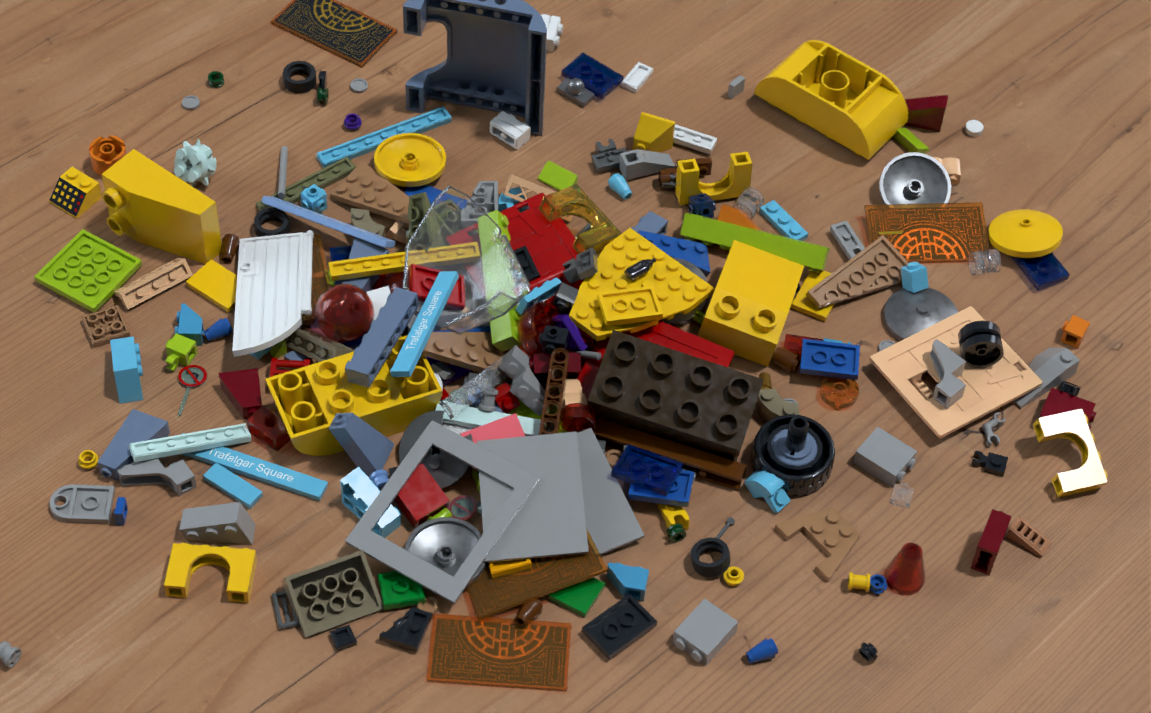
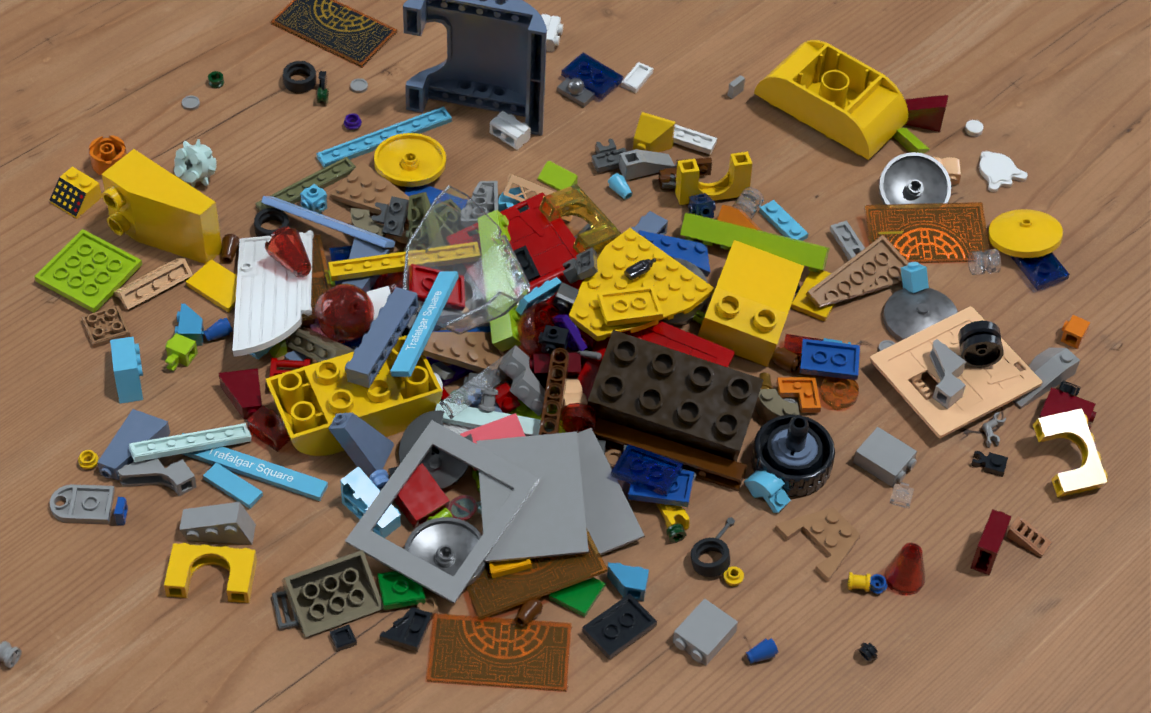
piece [178,365,207,416] -> none
light grey bar [278,146,288,198] -> none
none -> clear red cone [265,226,312,277]
none -> dark grey plate [371,196,409,237]
none -> orange plate [776,377,821,413]
none -> white tile [979,151,1028,192]

